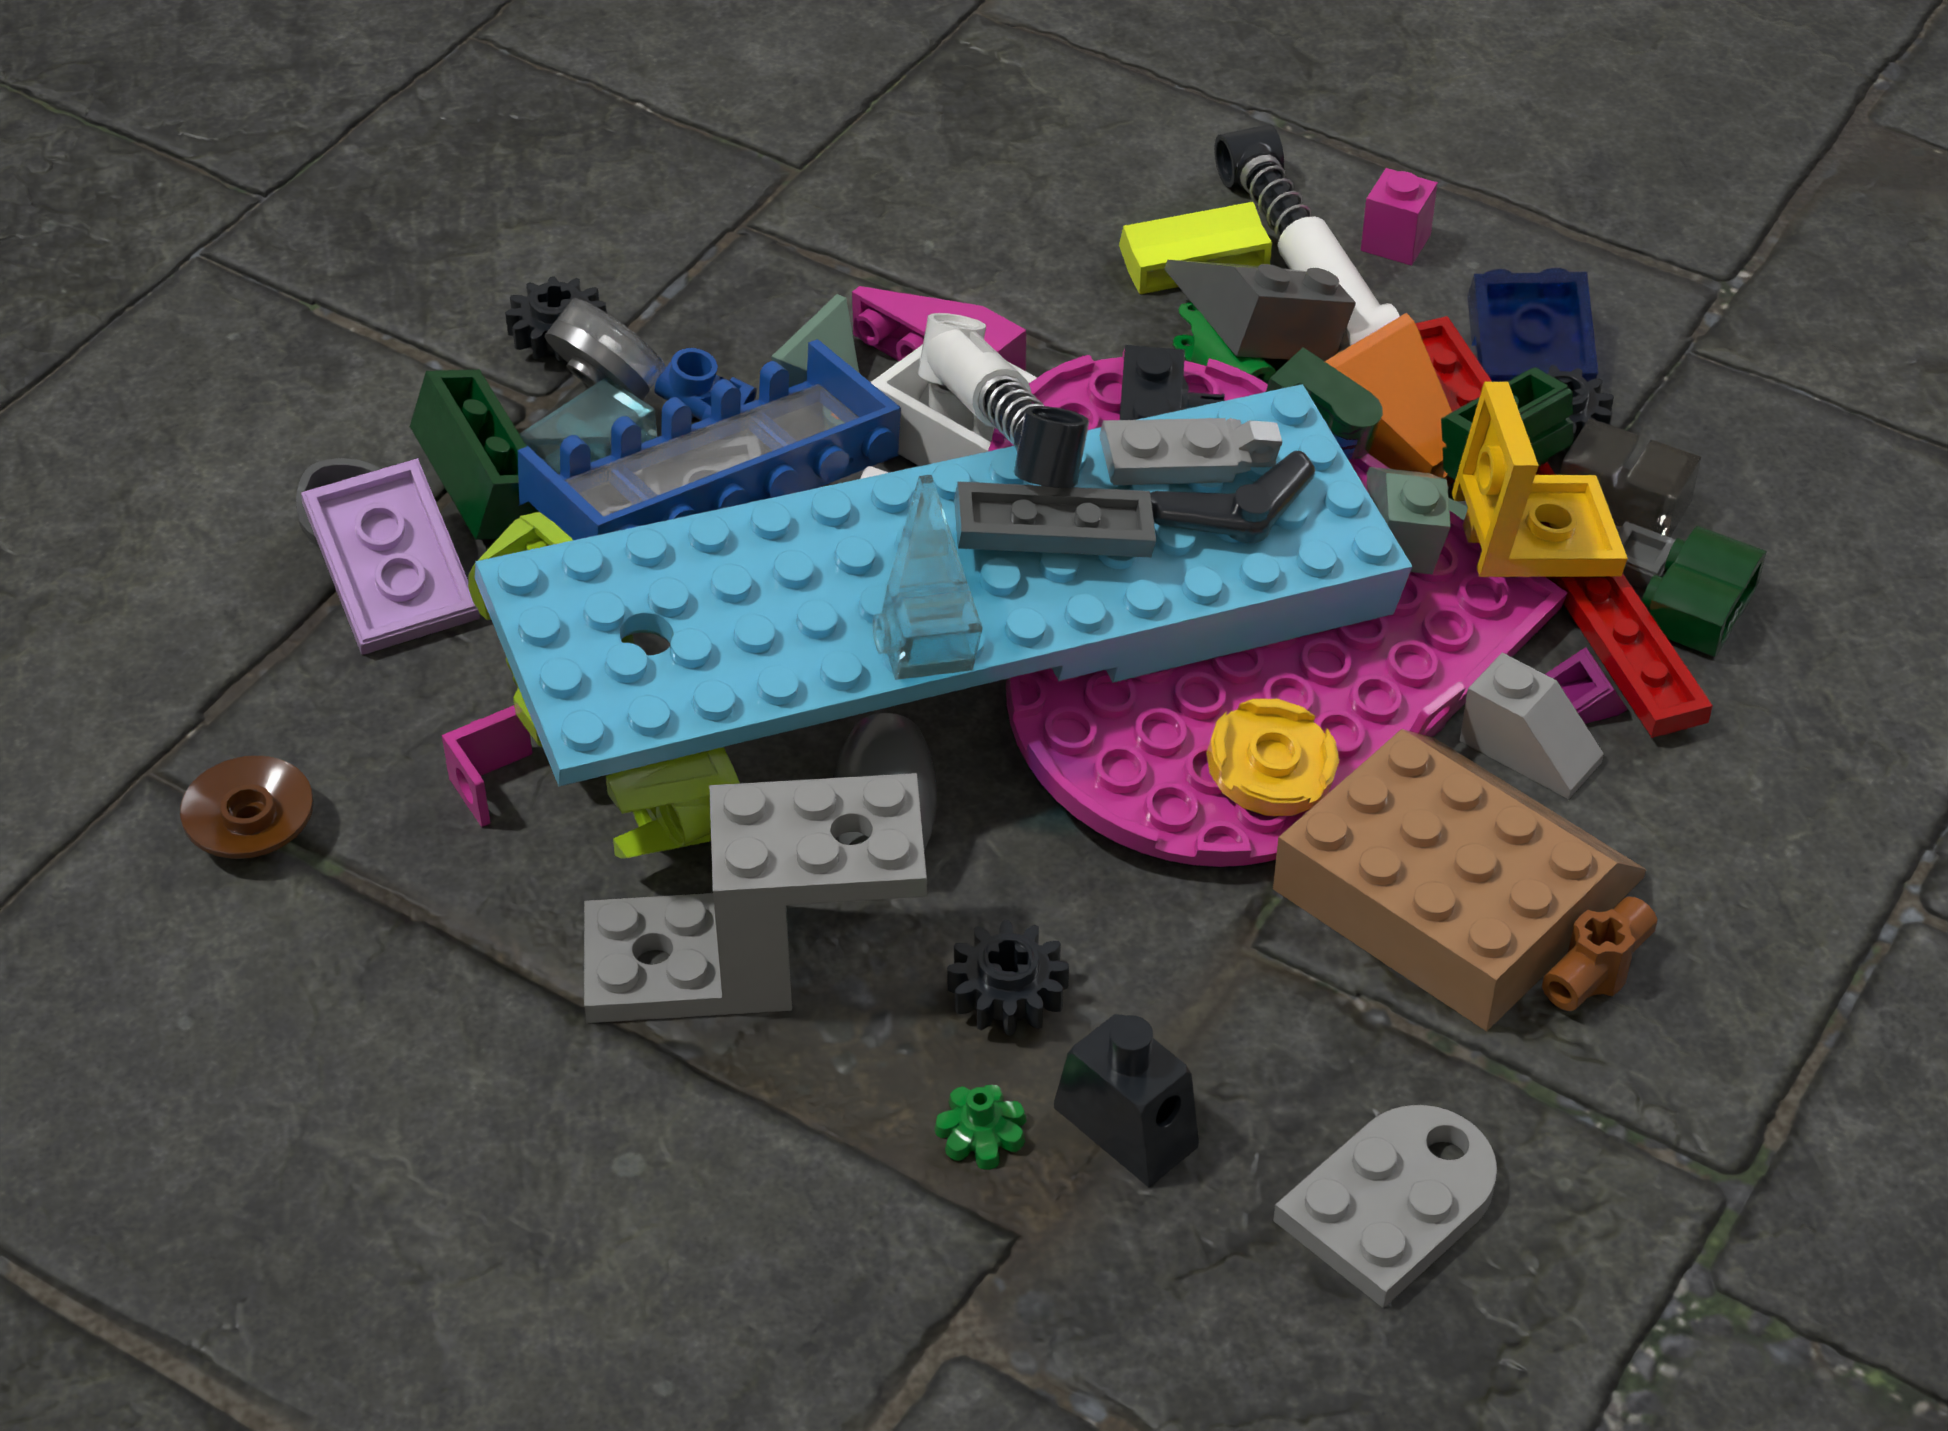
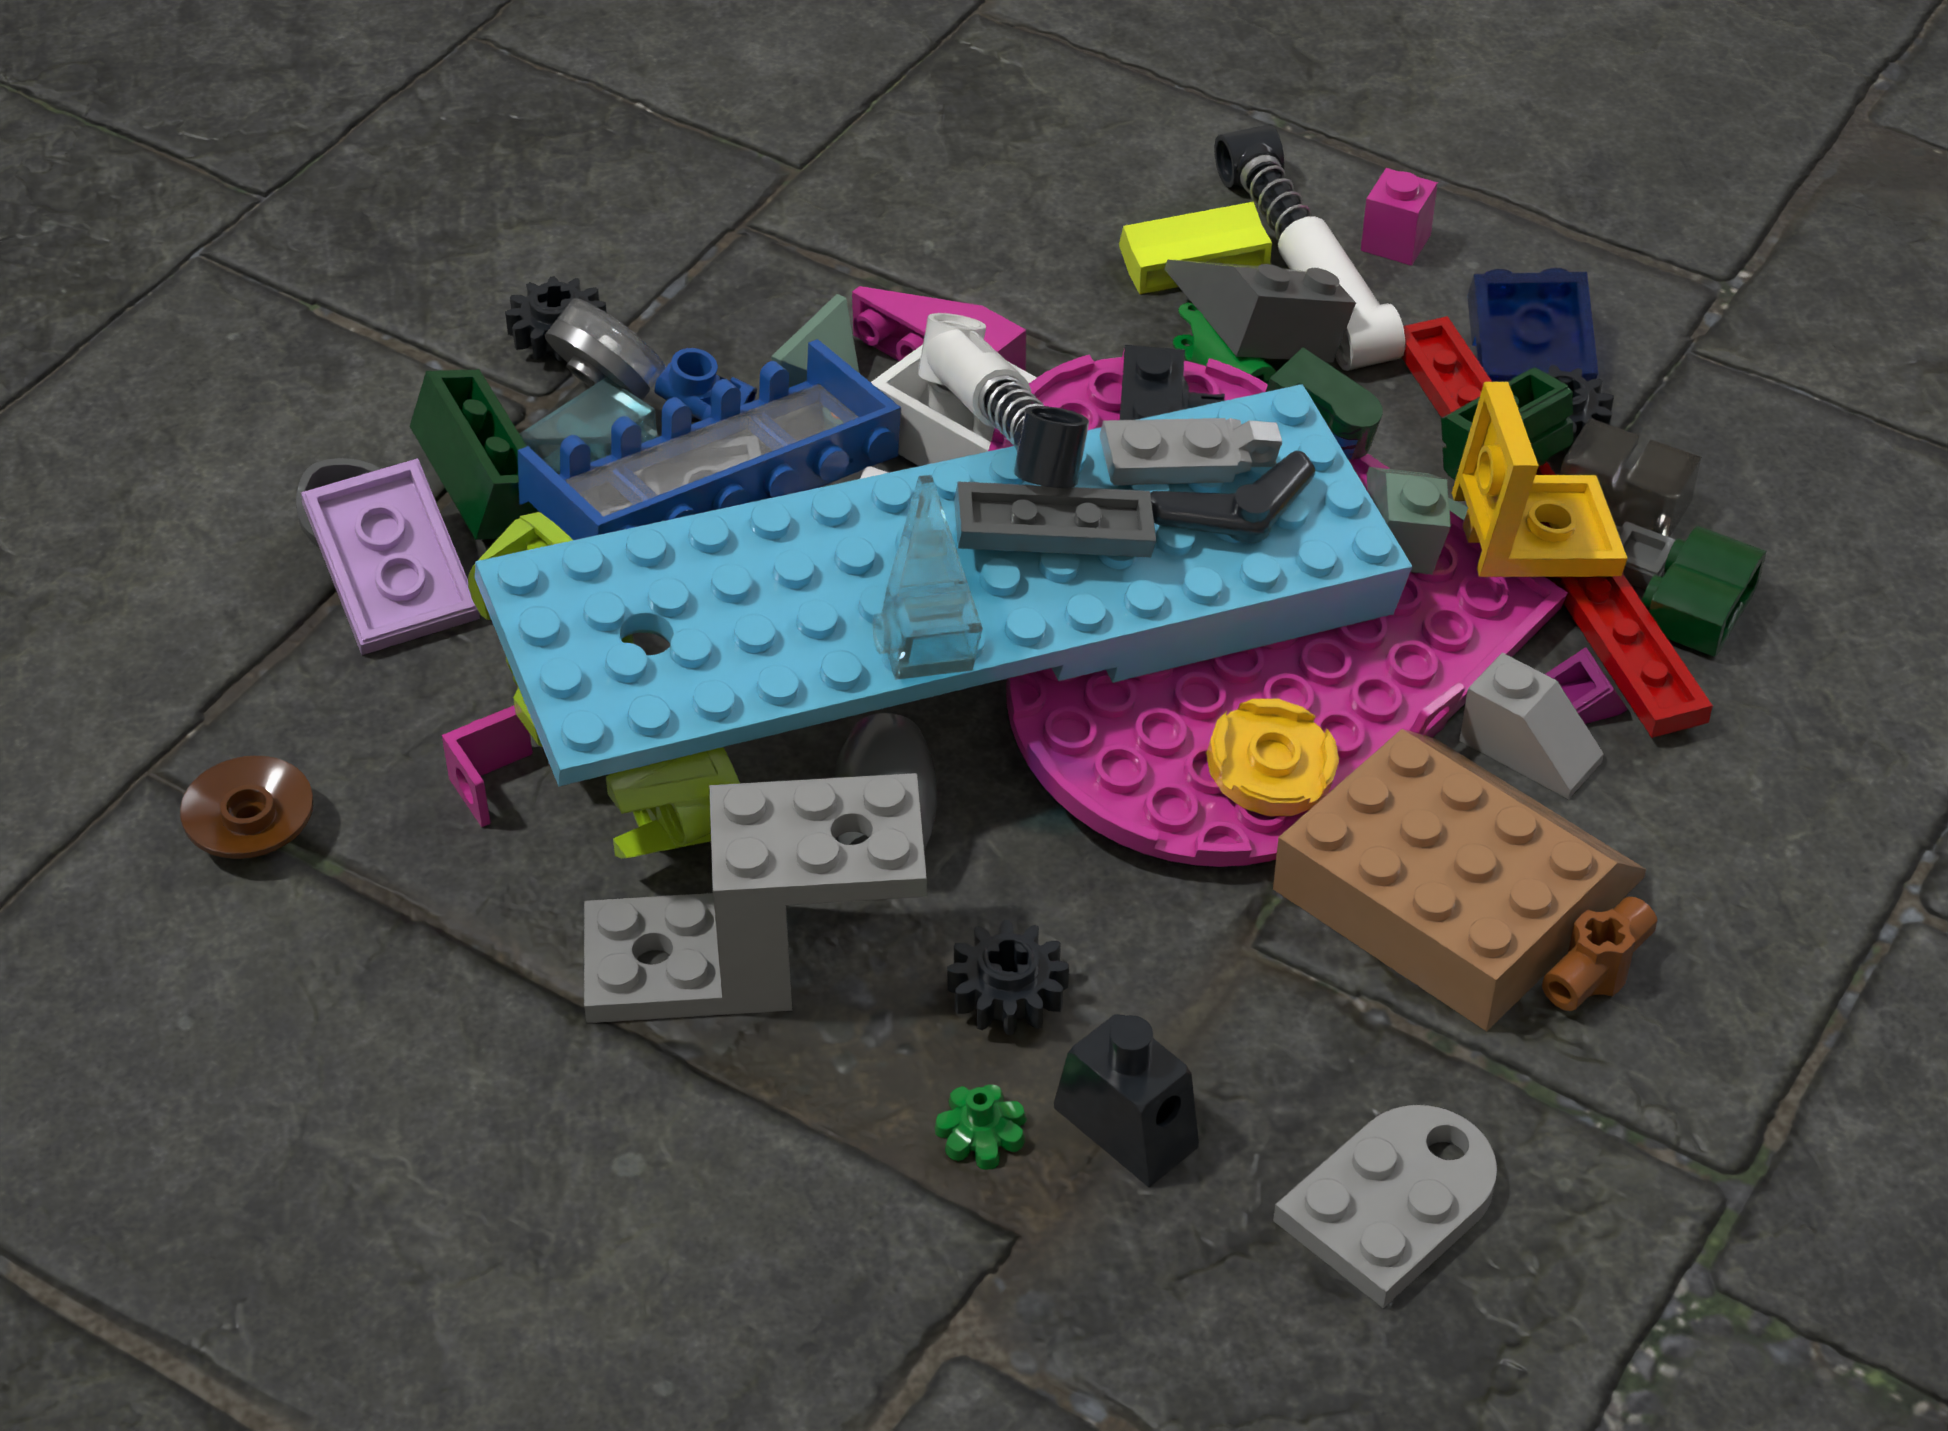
orange slope [1325,313,1455,486] -> none

